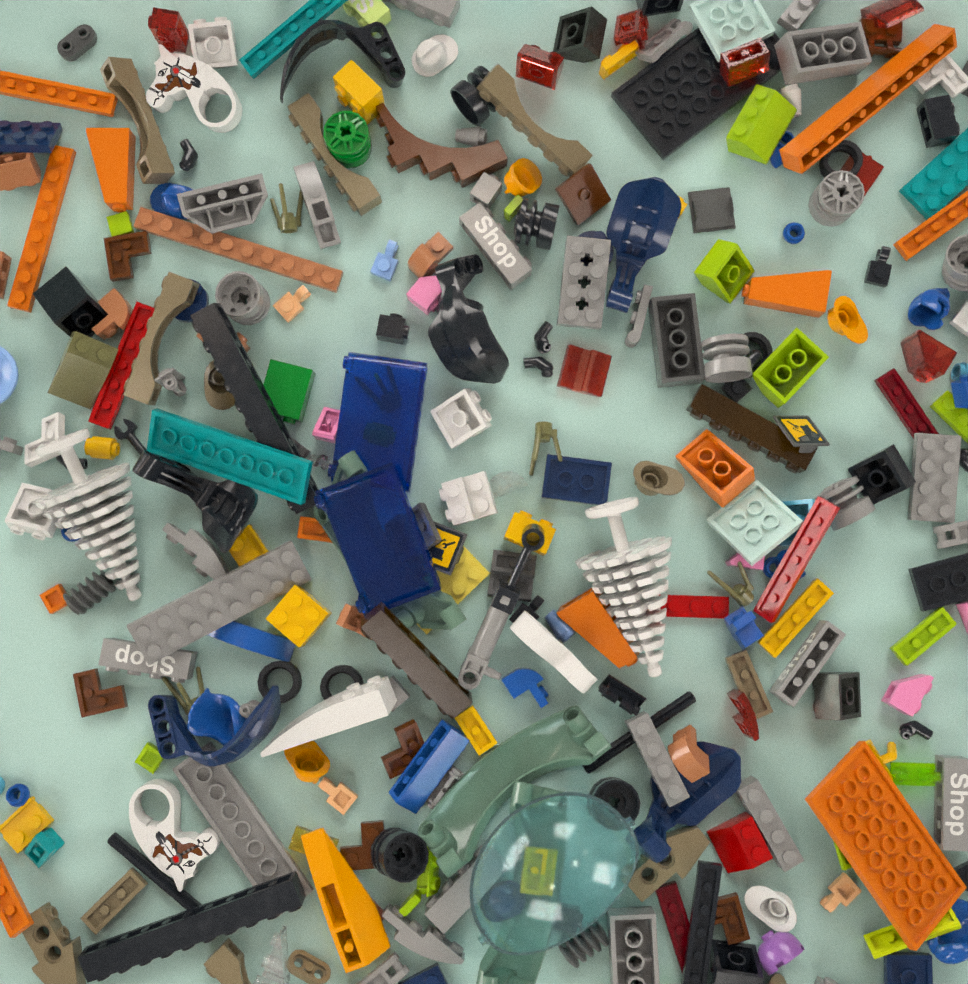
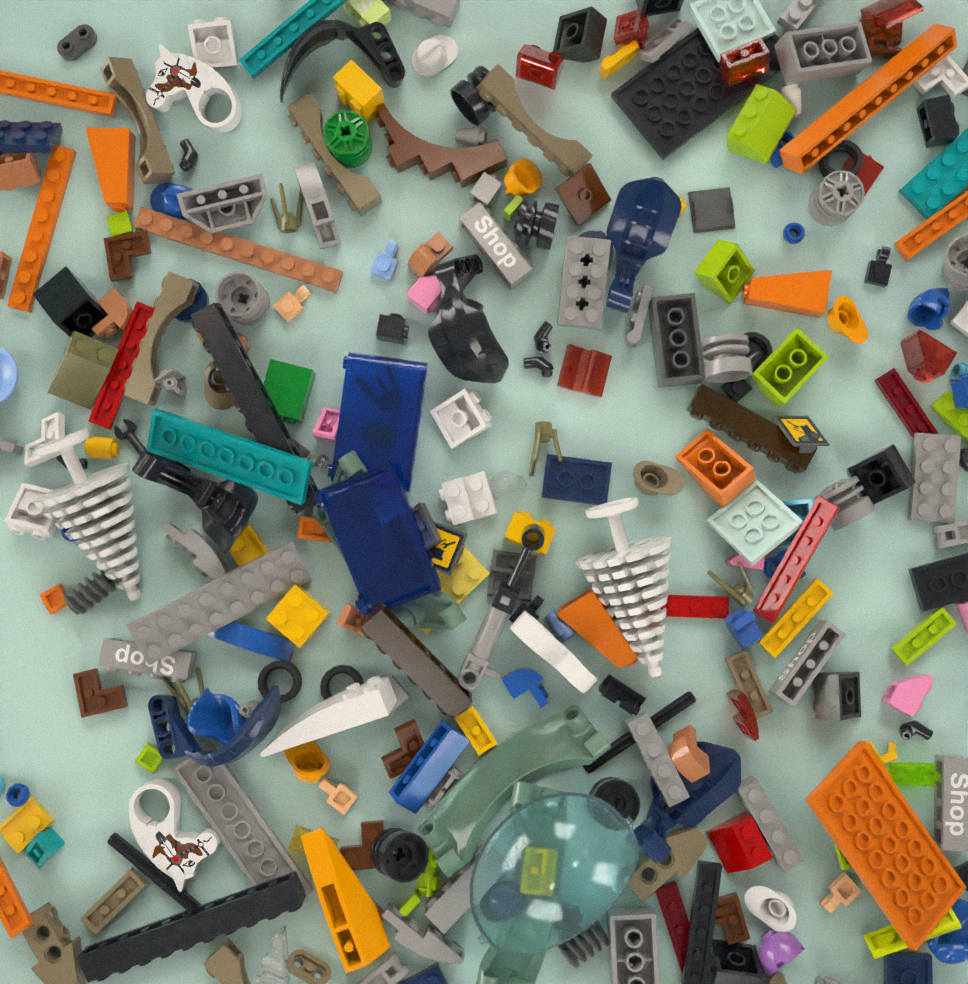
clear red brick [148,7,189,53] -> none

